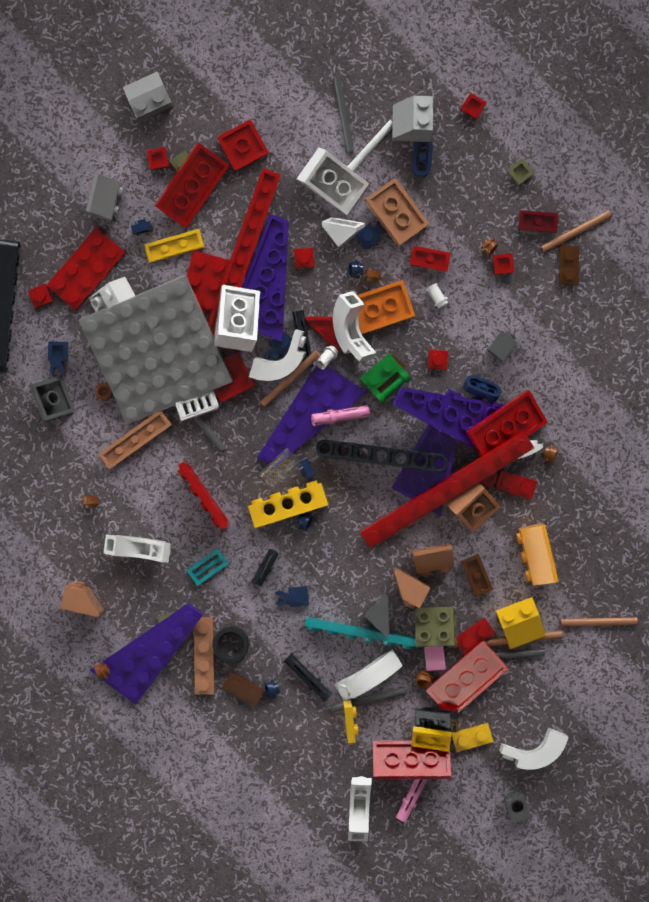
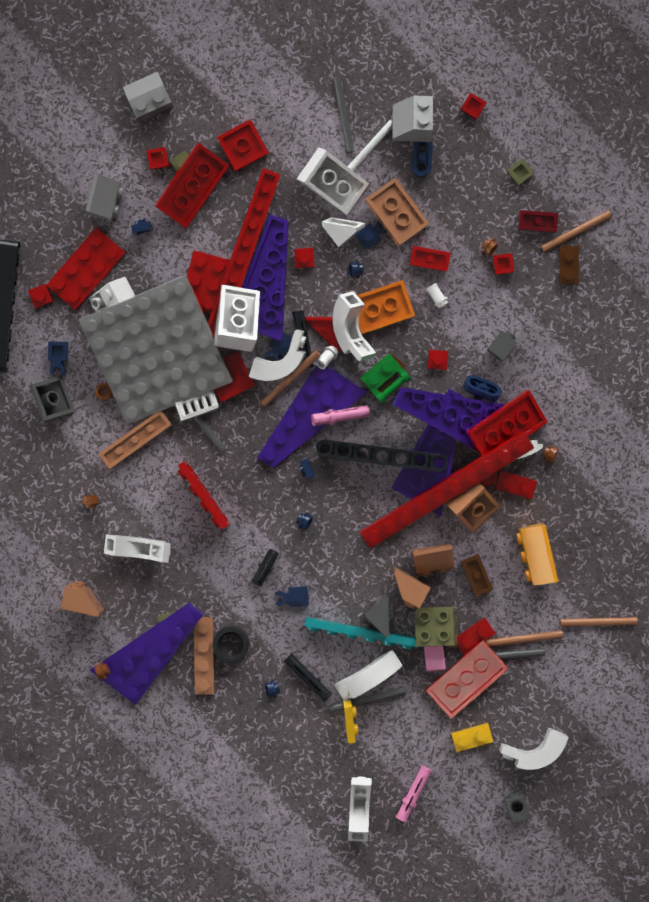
yellow tile [144,229,205,263] -> none
teal tile [186,548,229,586] -> none
reddish brown plate [222,671,265,707] -> none
yellow brick [248,480,328,528] -> none
clear tile [259,448,300,488] -> none
dark orange plate [363,269,382,283] -> none
plate [373,740,451,780] -> none
yellow plate [411,726,452,752] -> none
dark orange plate [414,671,433,688] -> none
black hinge [415,707,458,732] -> none
yellow slope [496,597,546,650] -> none

